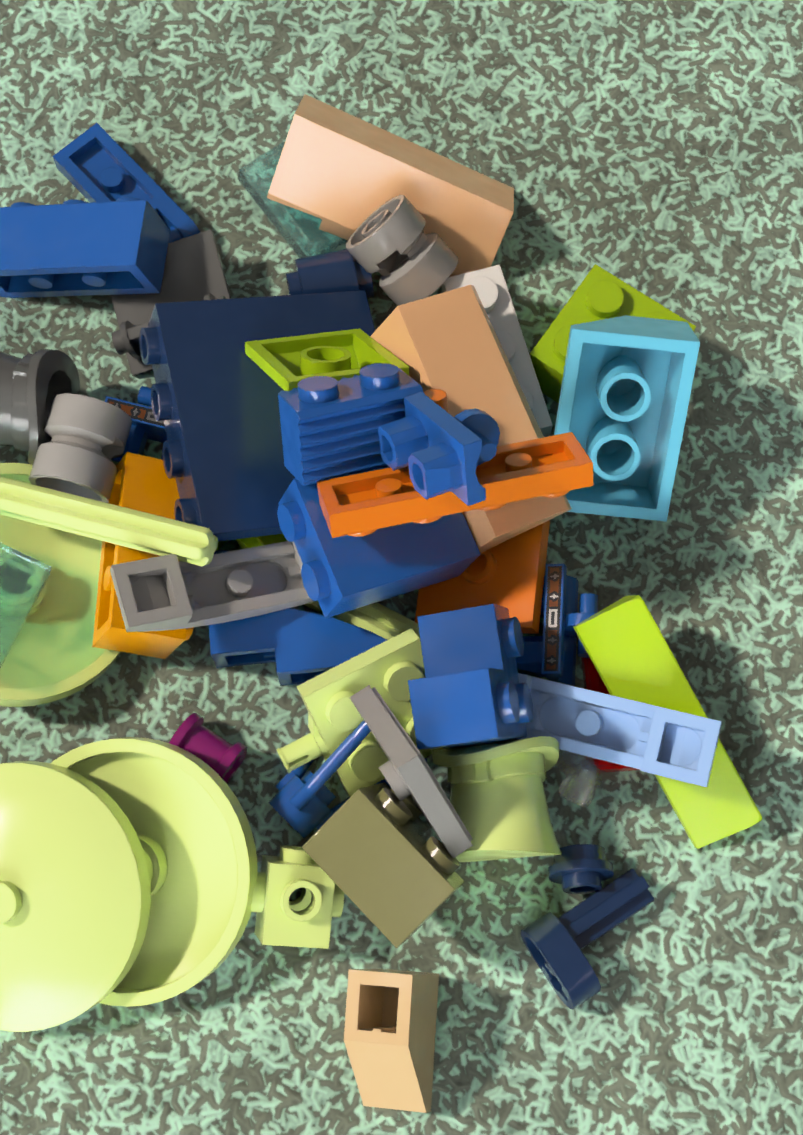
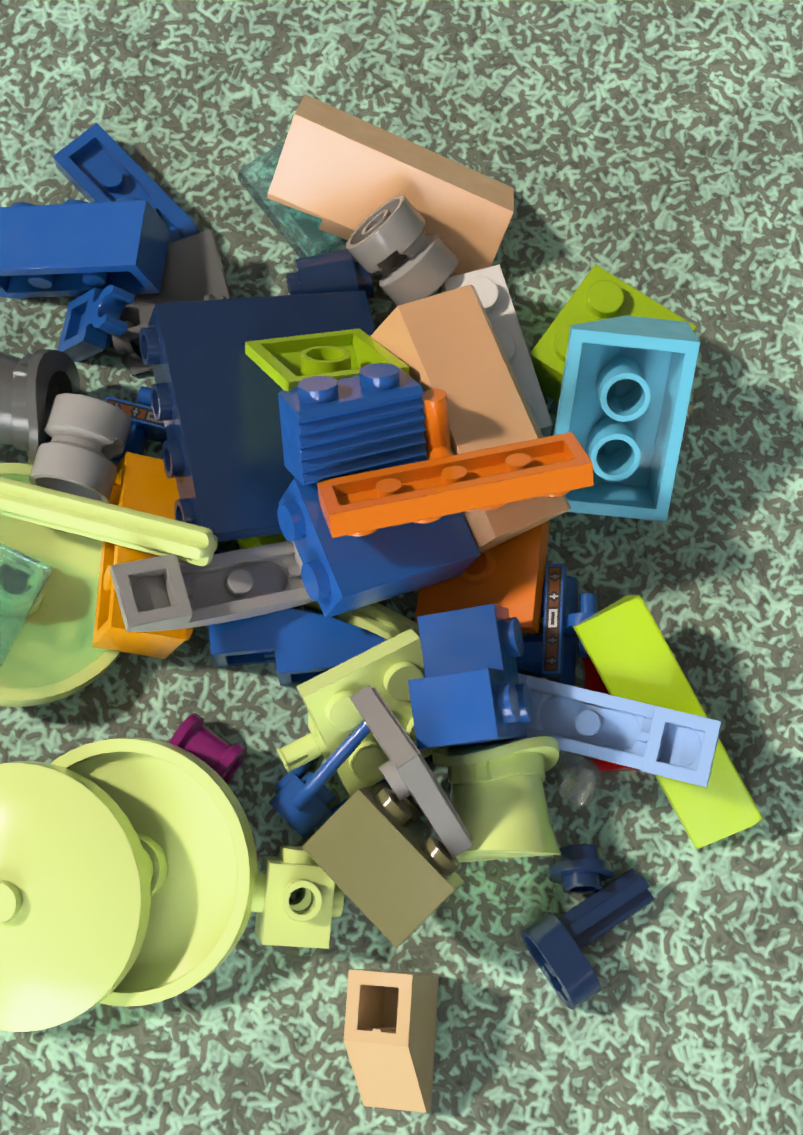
blue hips [378,392,500,506] -> none
none -> blue plate [58,285,135,362]

